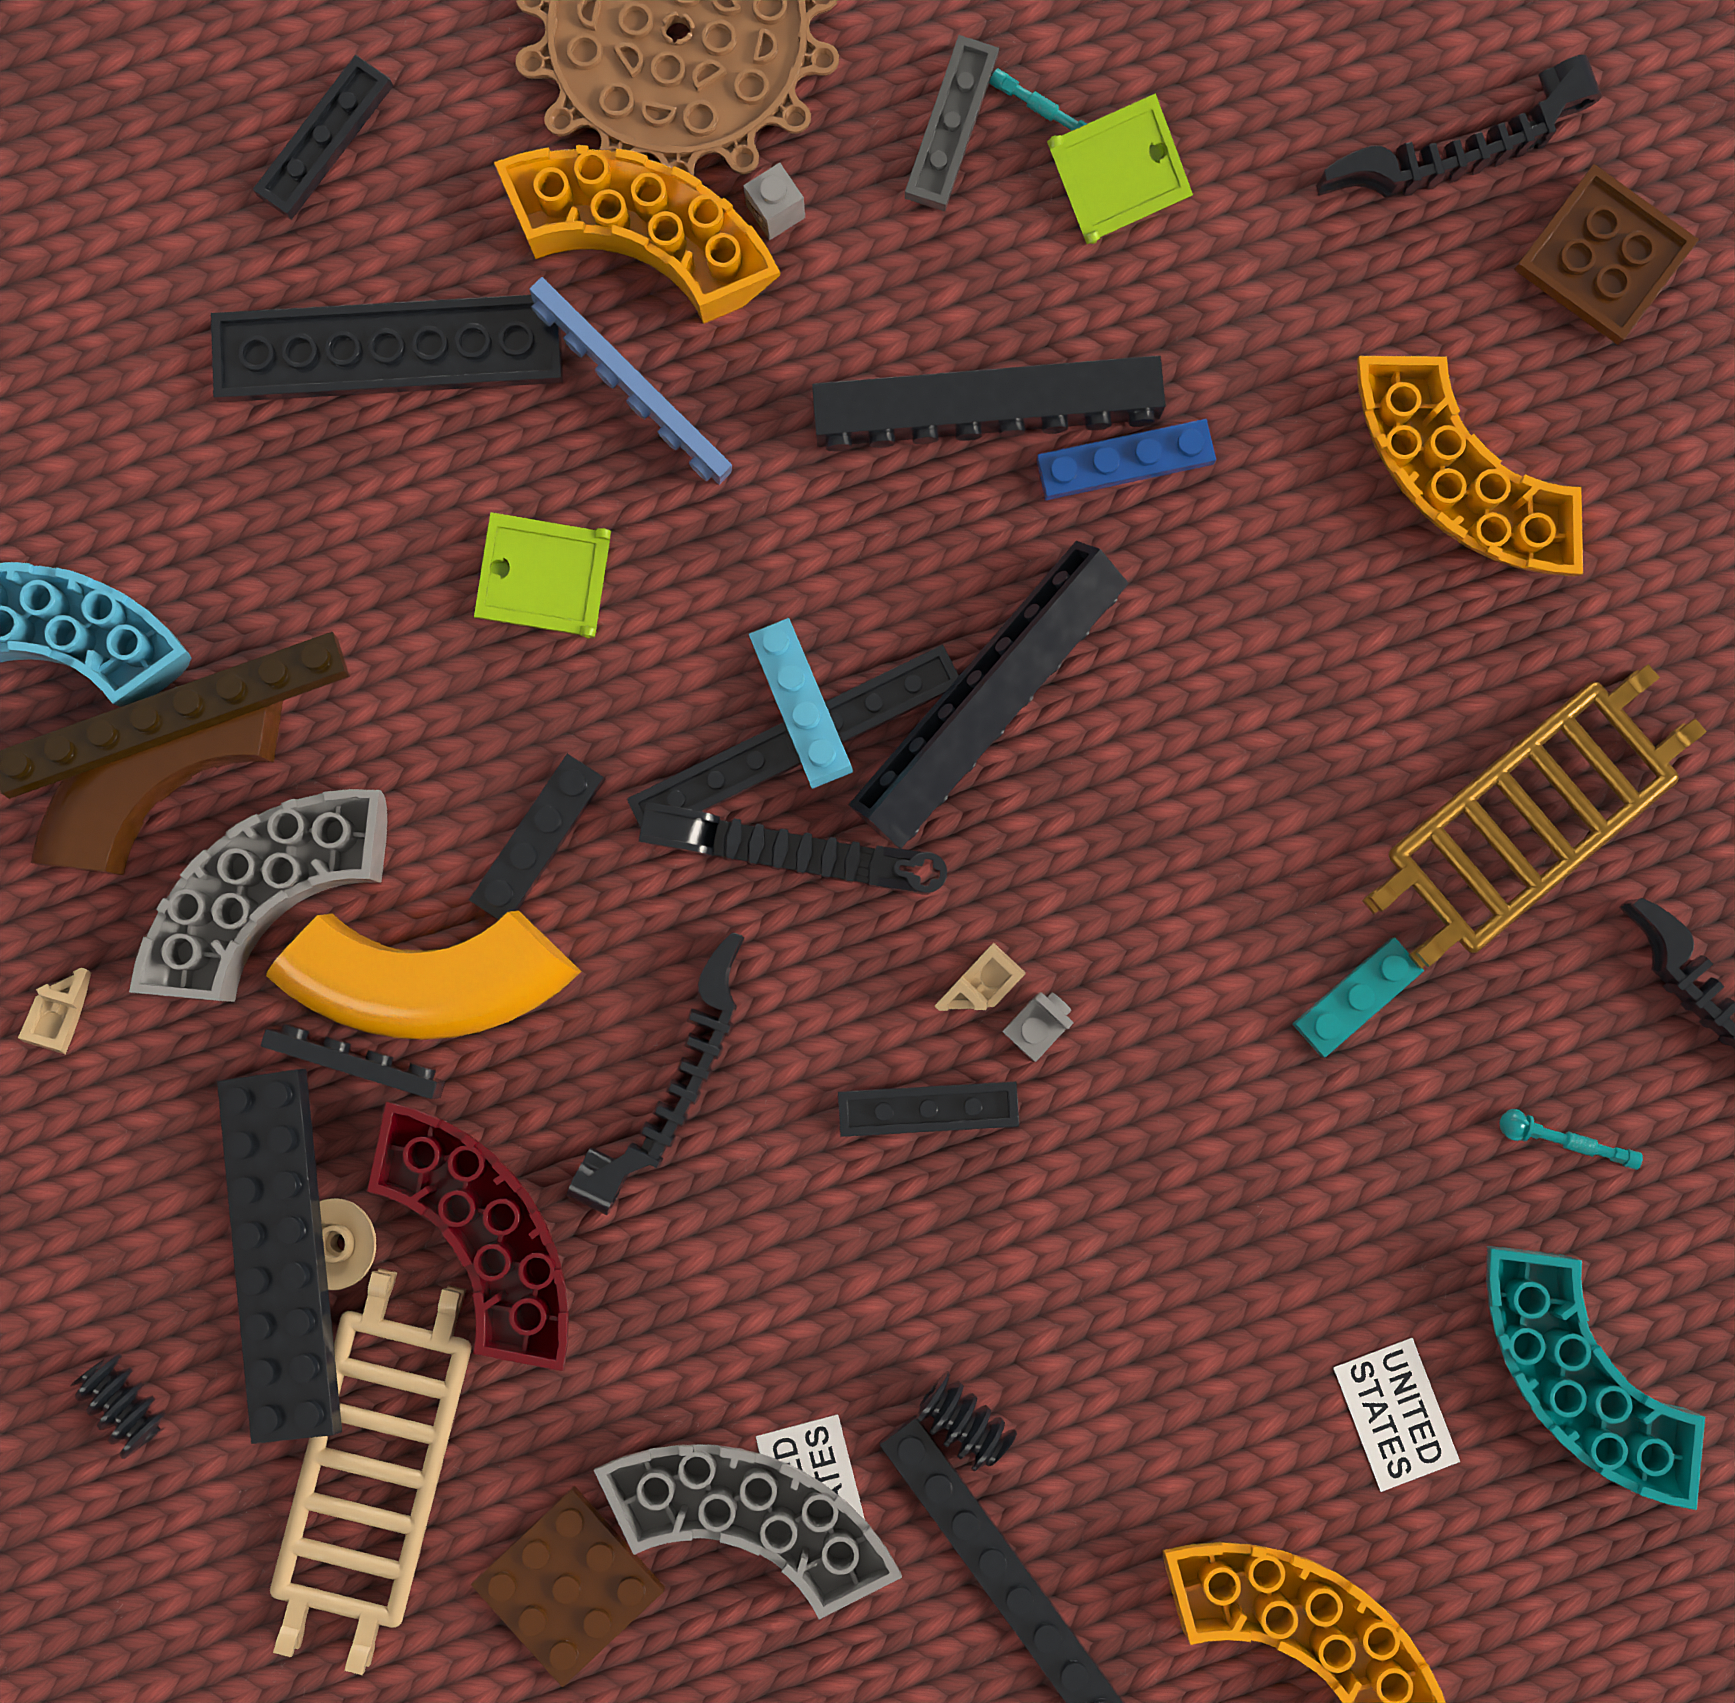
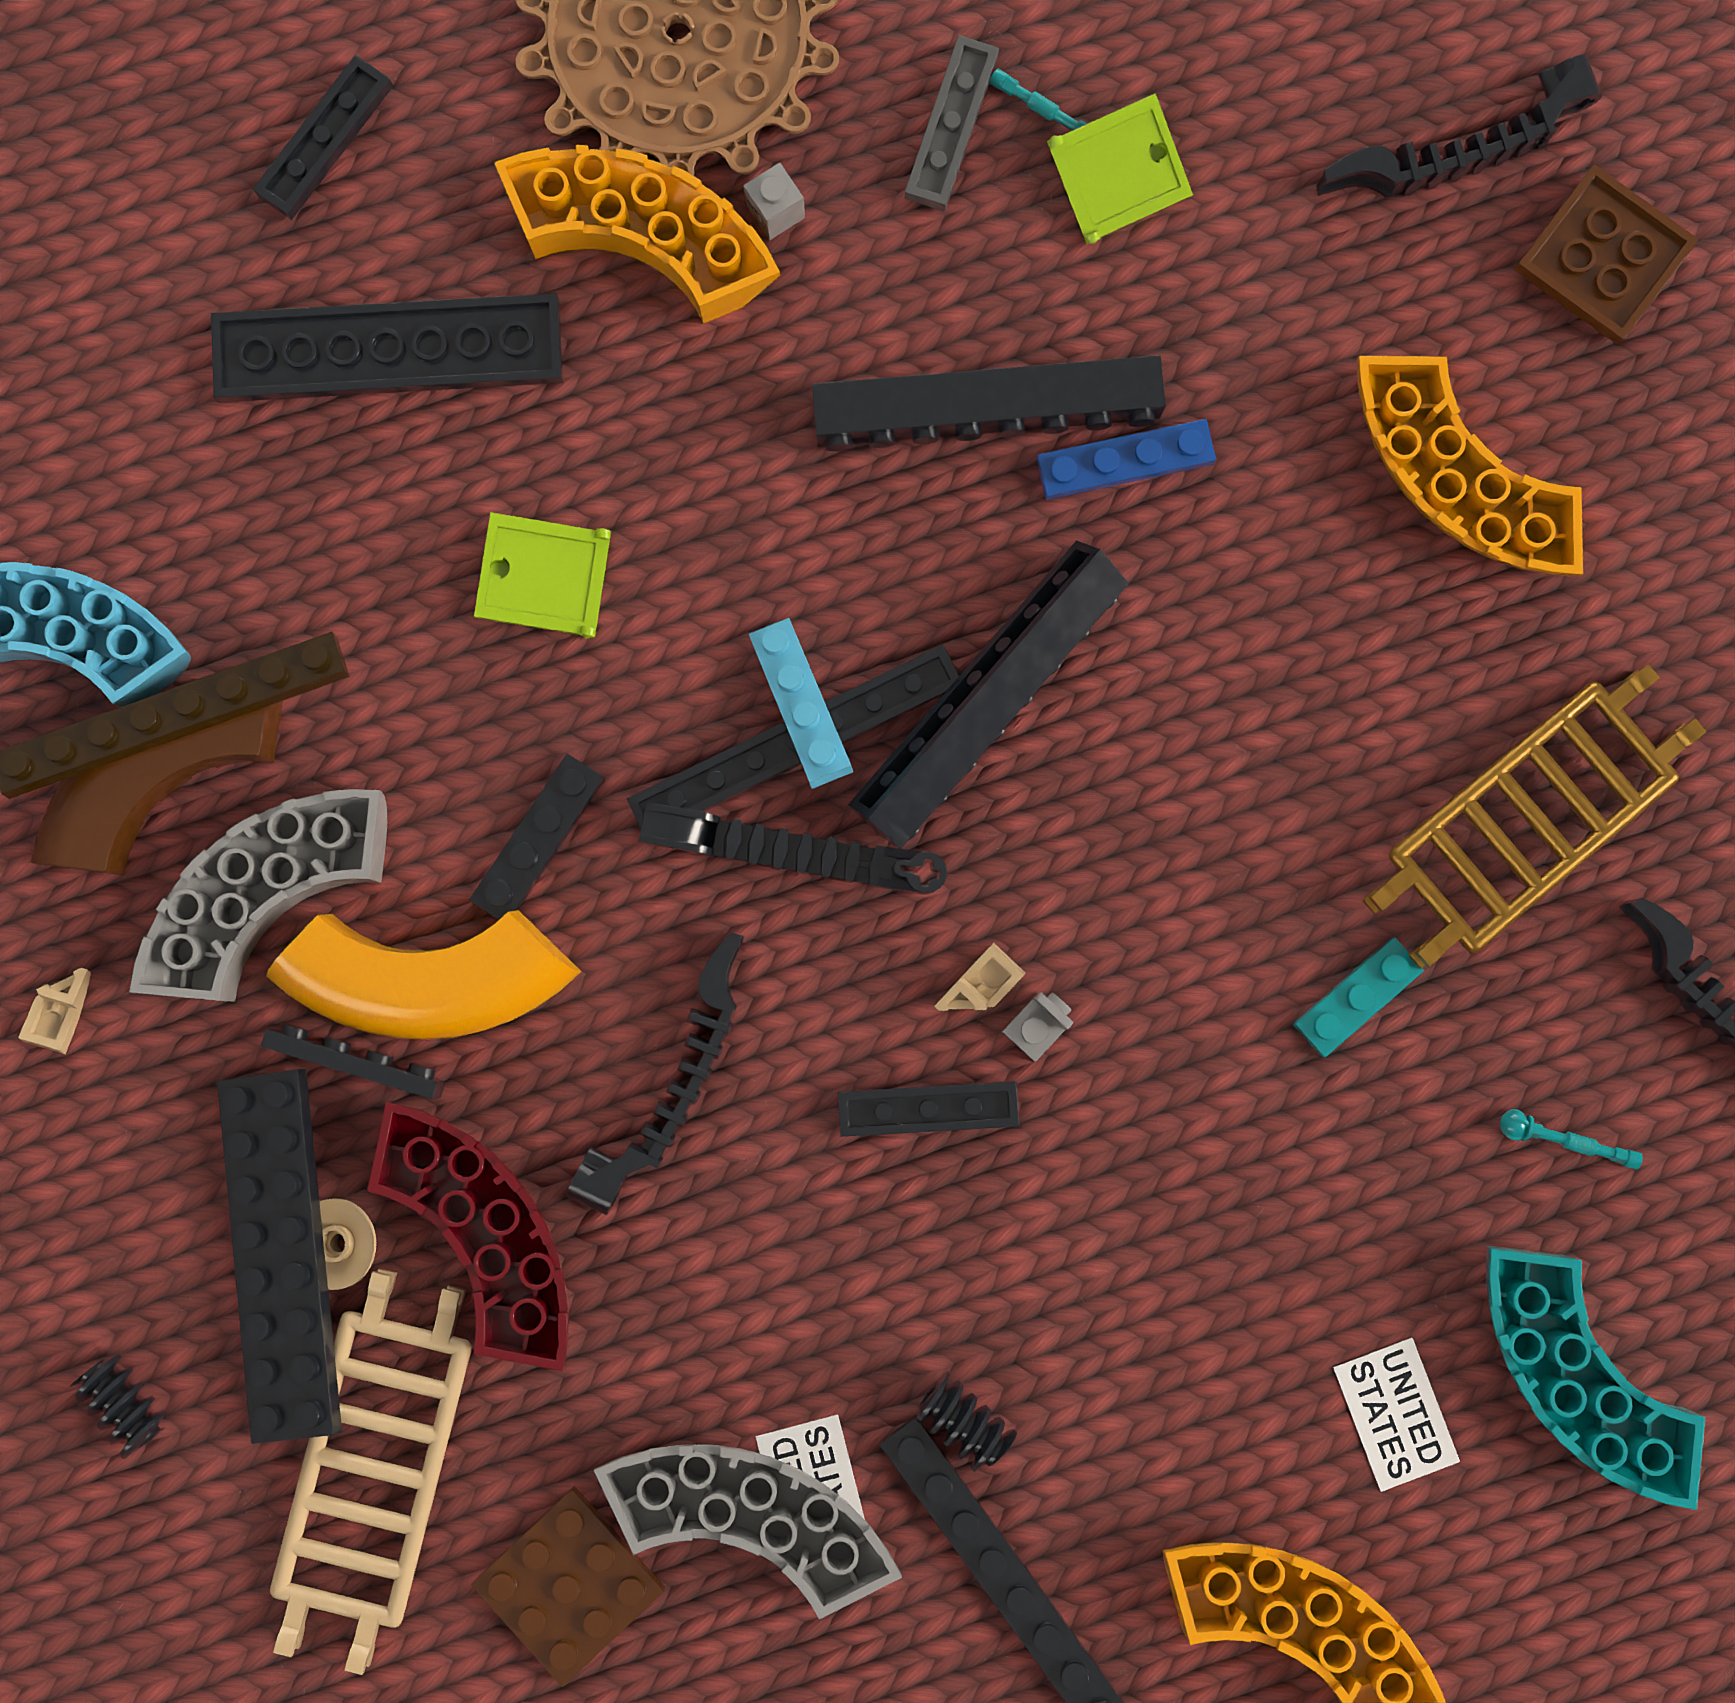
medium blue plate [530,277,732,485] -> none

